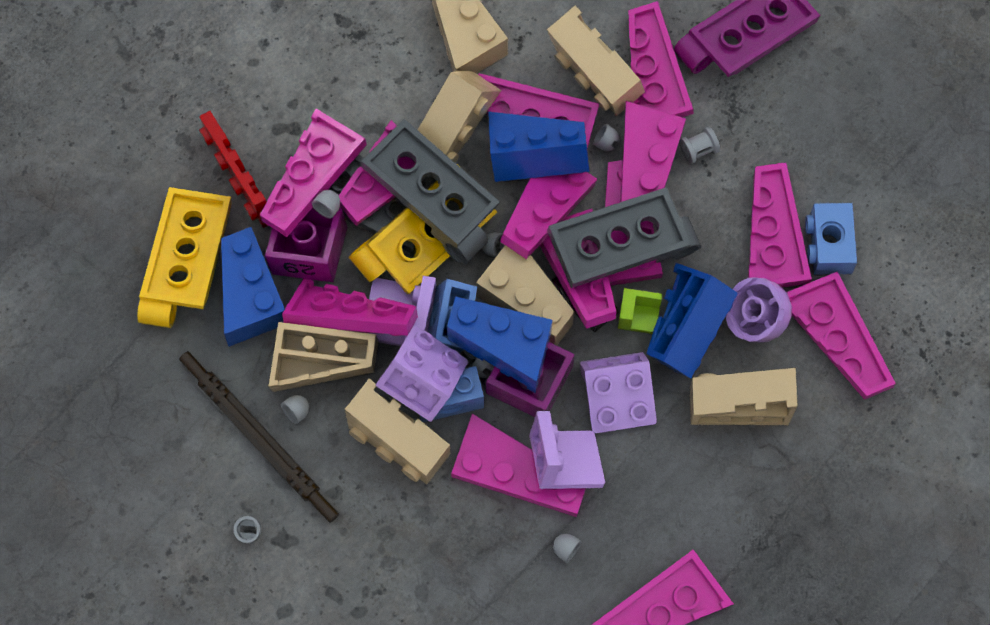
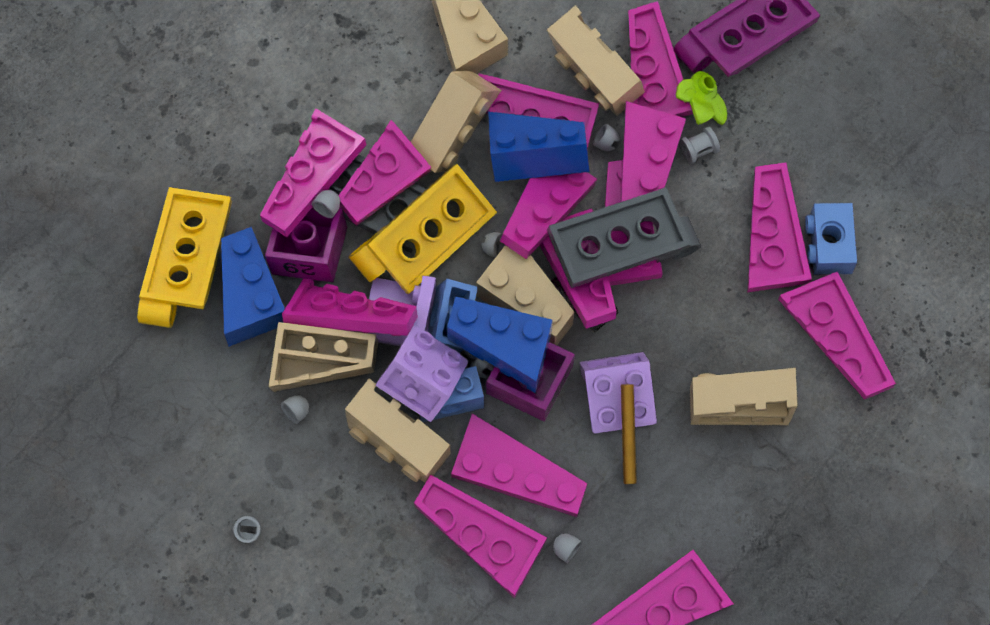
dark brown axle [179,351,339,523] -> none
red wing [199,111,268,228] -> none
dark grey hinge [360,119,500,265] -> none
lavender bracket [529,411,605,489] -> none
lime panel [618,288,662,334] -> none
blue wedge [646,263,738,378] -> none
lavender cylinder [725,277,792,342] -> none
none -> dark pink wing [414,475,547,598]
none -> pearl gold bar [621,384,637,484]
none -> lime plate [676,71,727,125]

